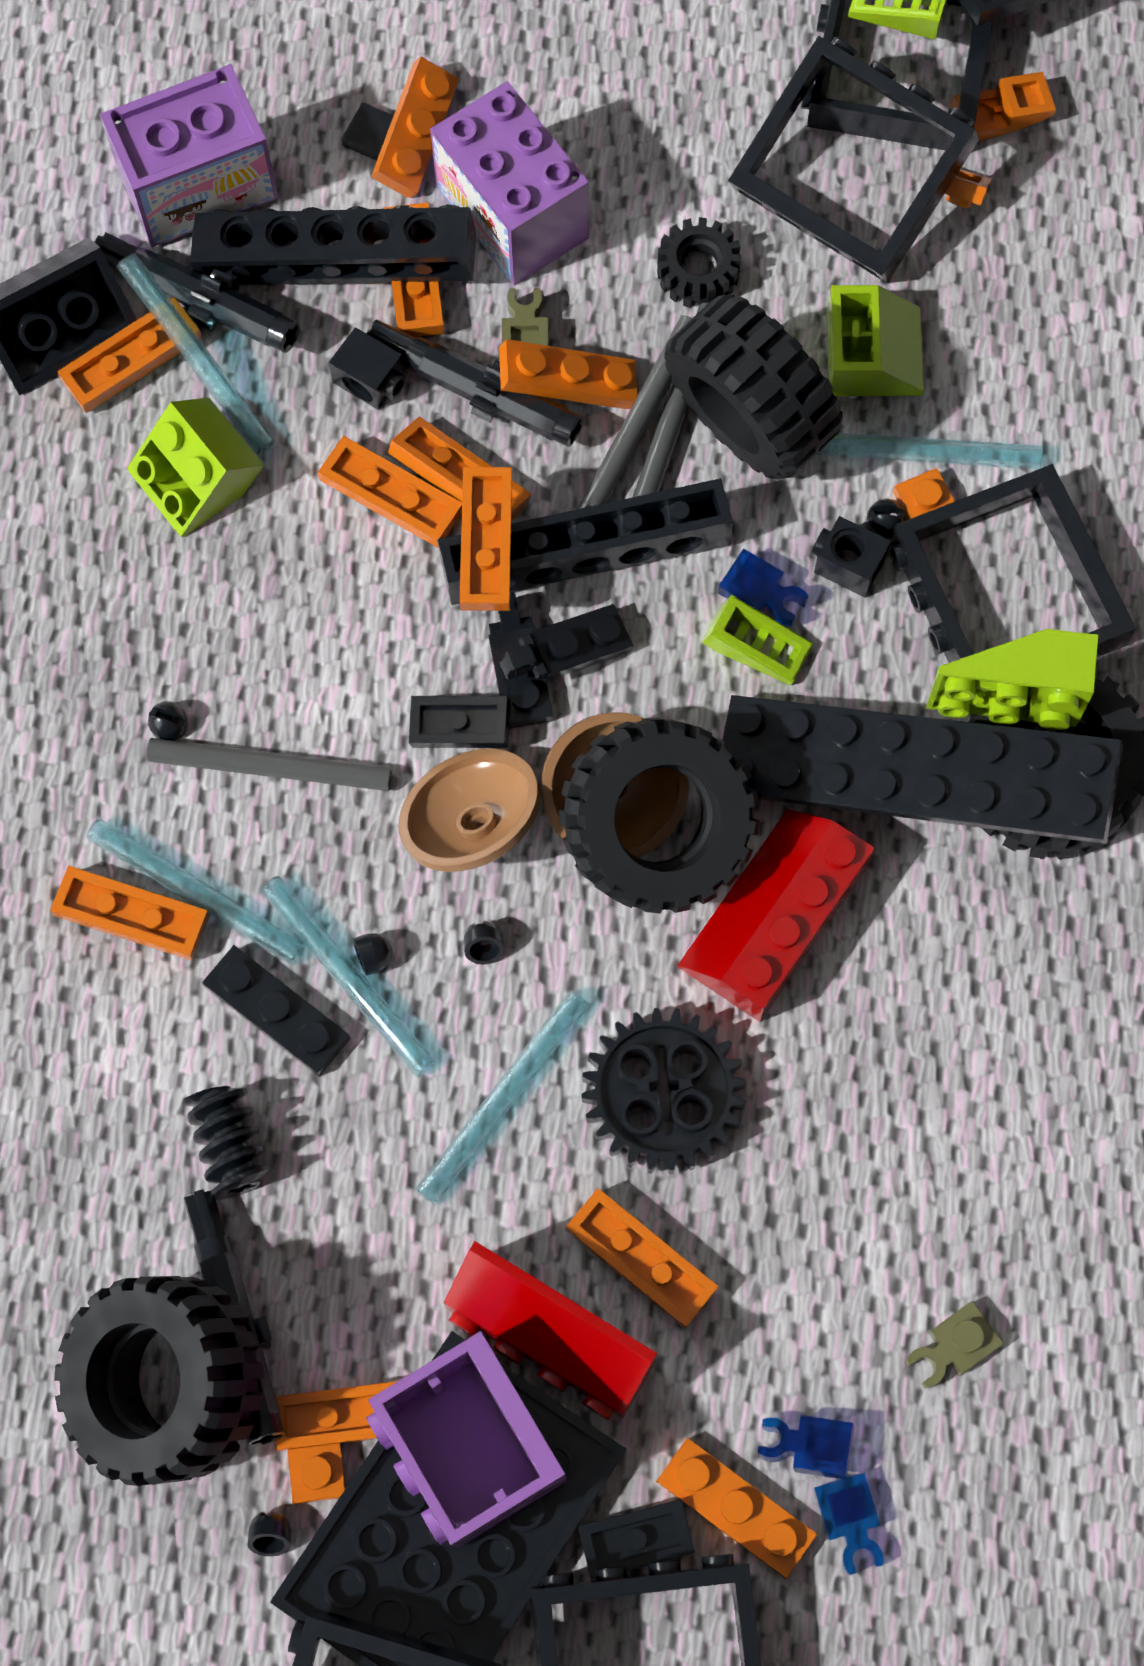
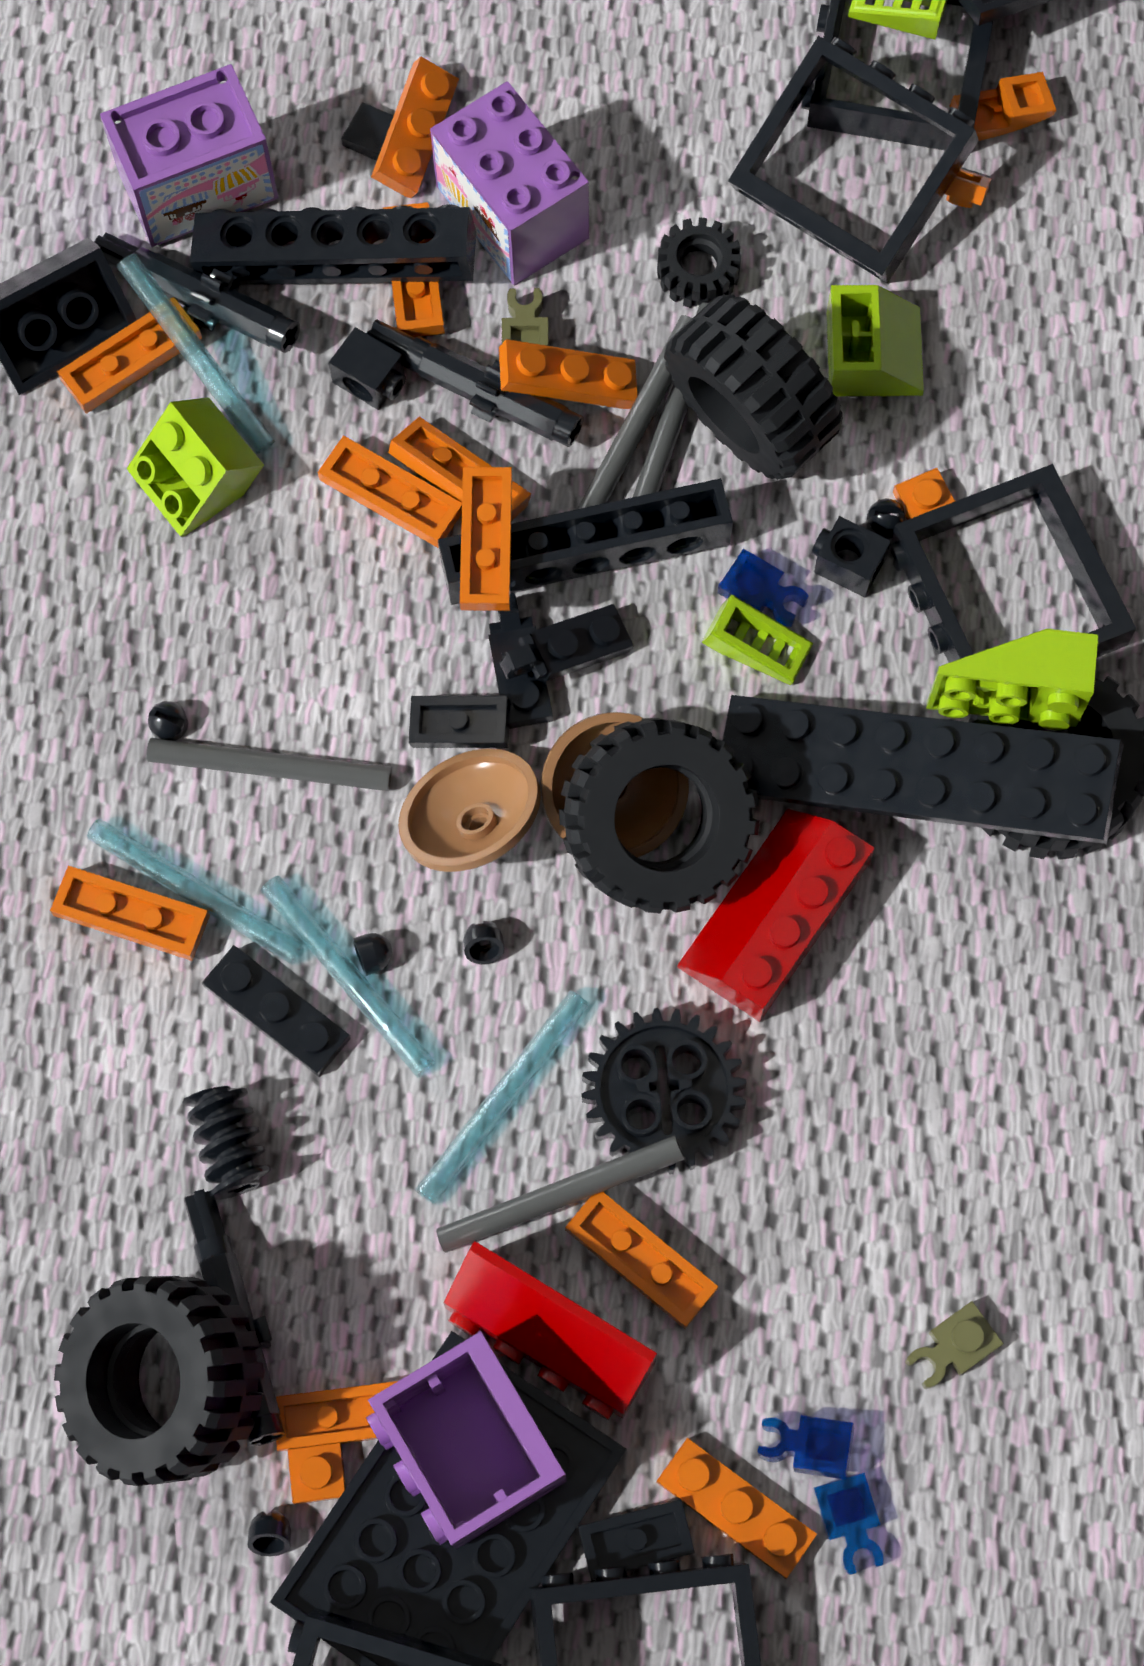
clear light blue piece [816,433,1043,469] -> none
none -> dark grey piece [436,1135,685,1253]

